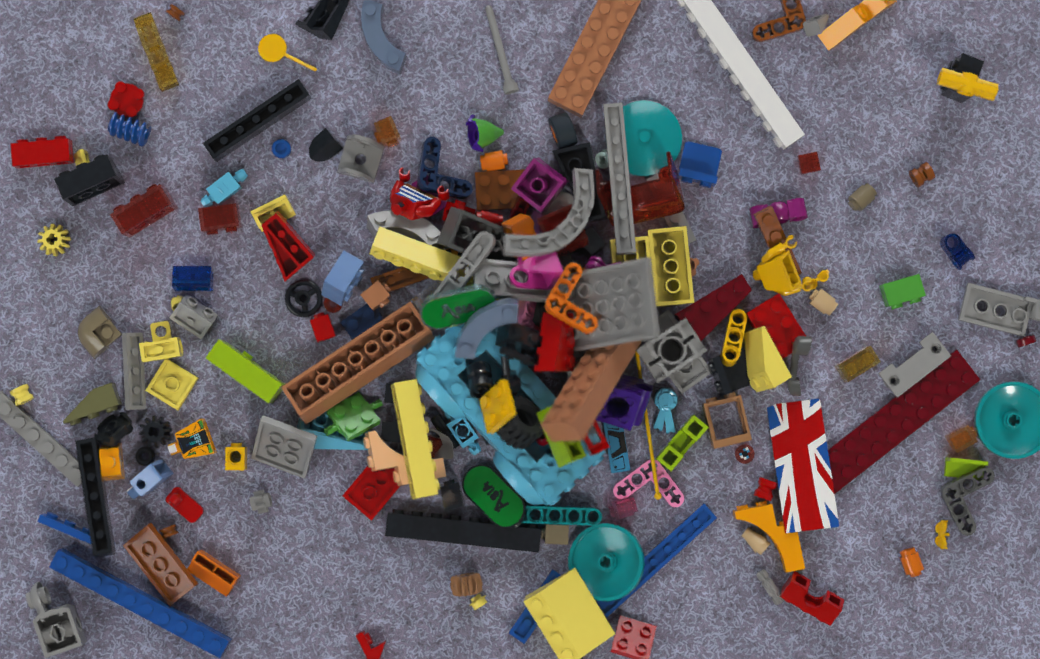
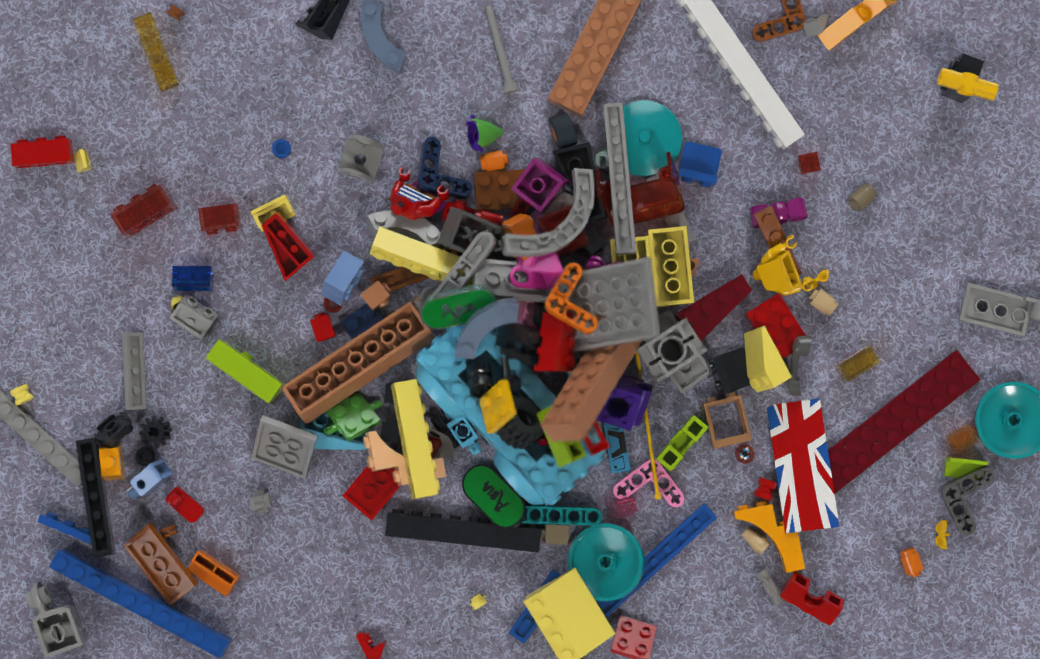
light yellow gear [37,224,71,256] -> none
black slope [54,154,125,206] -> none
olive slope [63,383,122,426] -> none
dark tan brick [78,305,122,359] -> none
red piece [108,81,145,118] -> none
blue piece [108,112,151,147] -> none
light yellow piece [139,321,183,363] -> none
light yellow tile [145,359,199,411] -> none
torso [167,418,217,459] -> none
medium azure piece [200,169,248,208] -> none
black brick [203,79,312,162] -> none
yellow brick [225,443,247,470] -> none
yellow piece [258,34,317,71] -> none
black piece [285,279,323,318] -> none
black brick [309,128,343,162] -> none
clear orange brick [374,116,401,147] -> none
black slope [440,479,466,512] -> none
medium nougat gear [450,572,483,597] -> none
medium azure piece [653,388,678,434] -> none
yellow beam [720,309,747,367] -> none
light grey brick [878,332,951,398] -> none
bright green brick [879,274,926,310] -> none
dark orange wheel [909,162,935,187] -> none
clear blue piece [940,234,975,270] -> none
dark red tile [1016,334,1037,348] -> none

